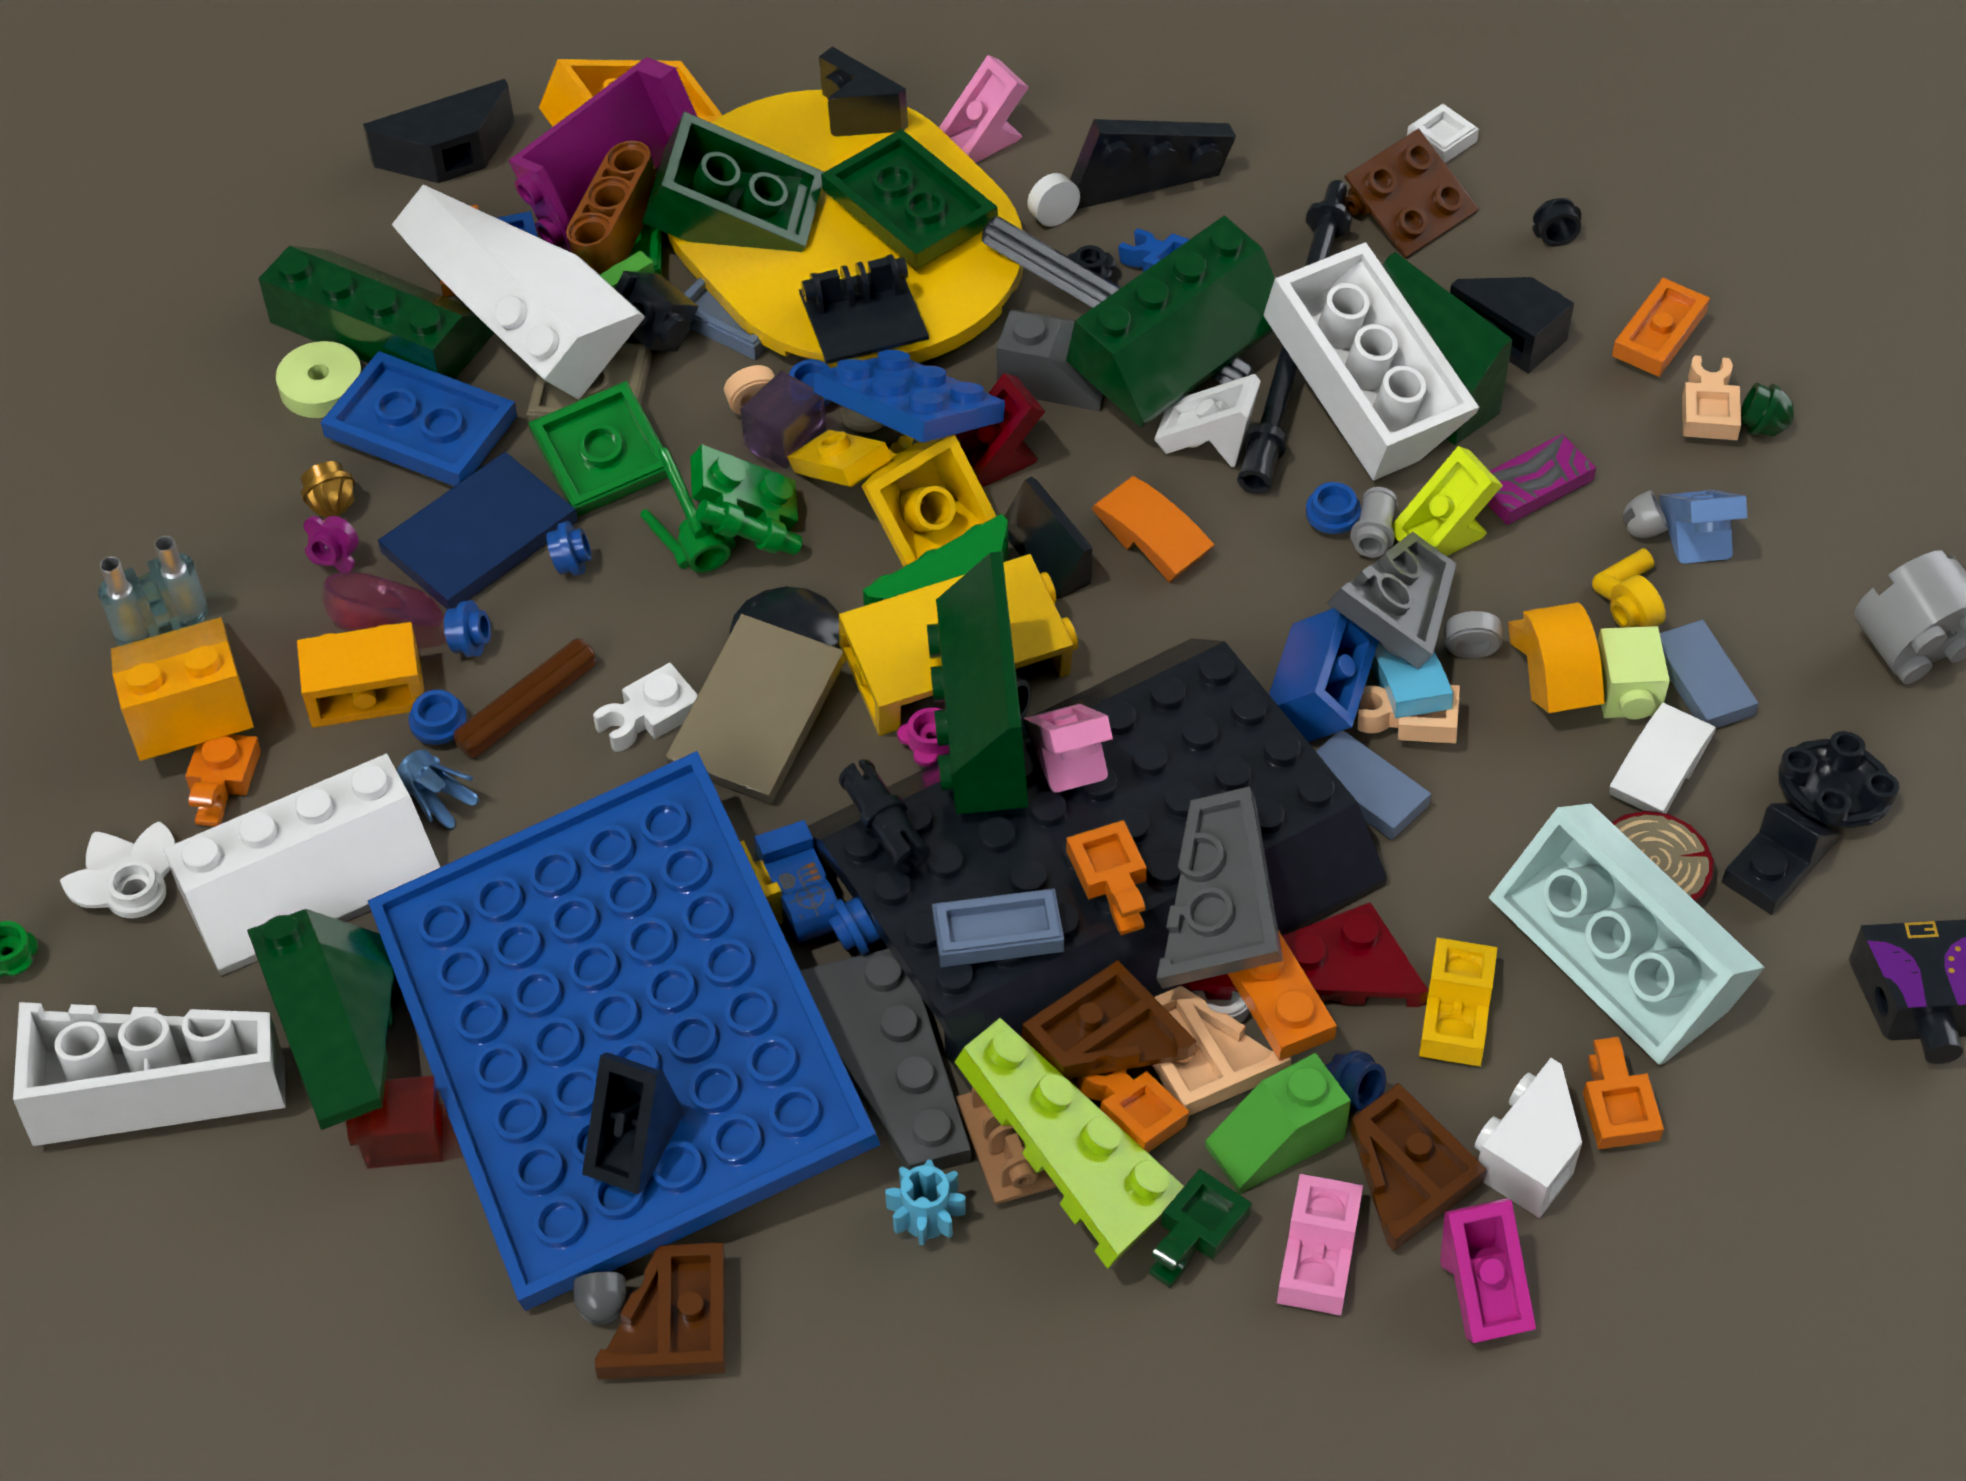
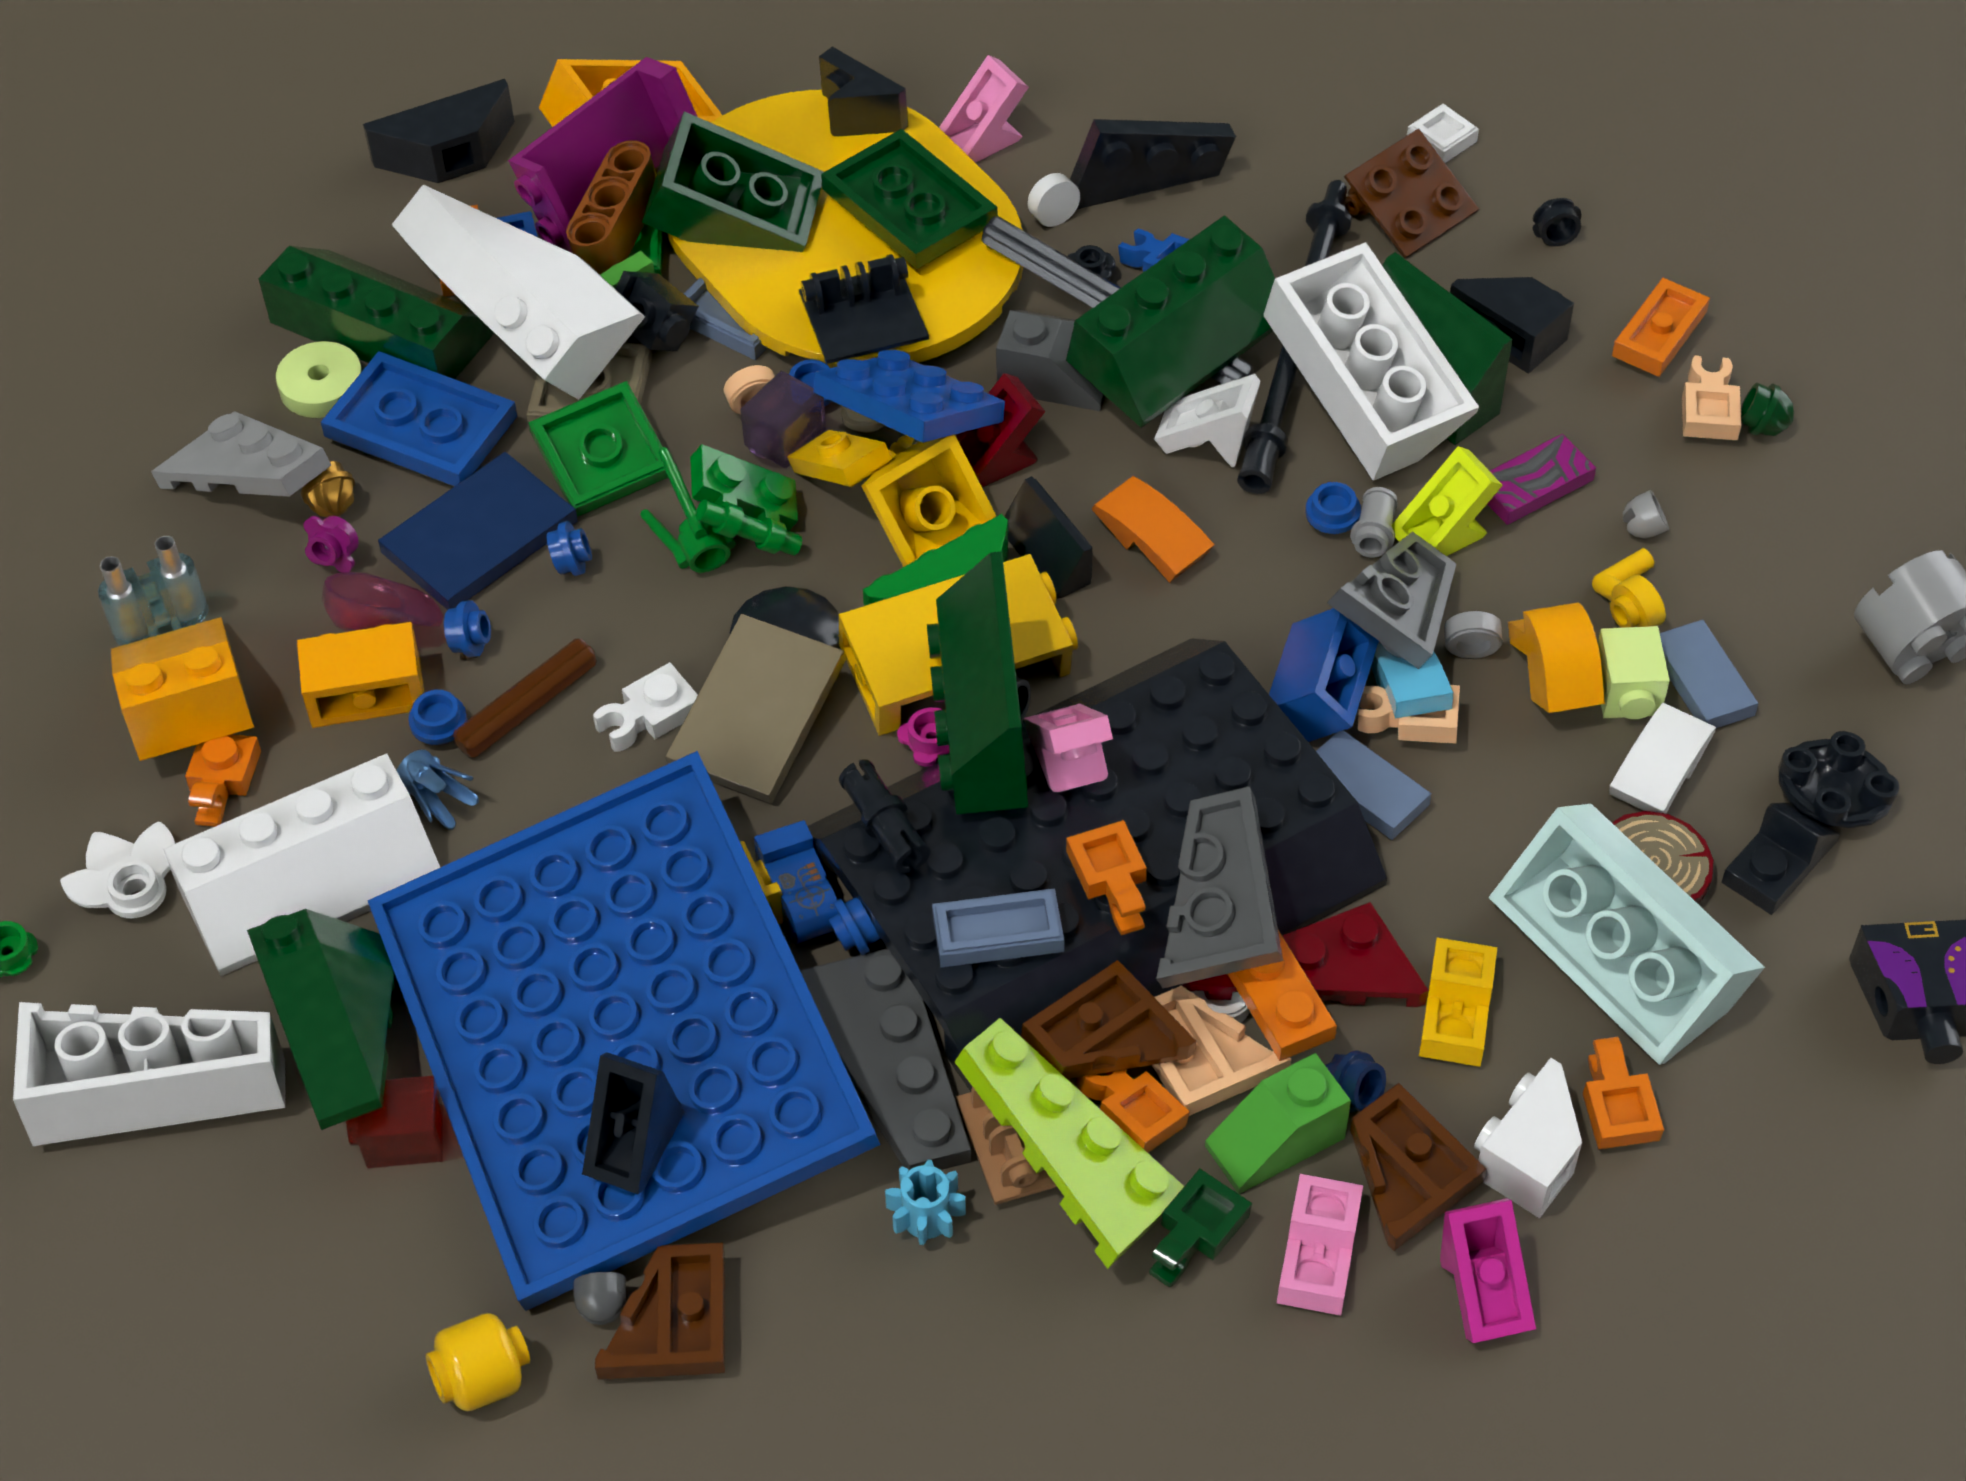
medium blue slope [1659,490,1747,564] -> none
none -> light grey wing [151,411,331,497]
none -> yellow head [425,1313,530,1411]

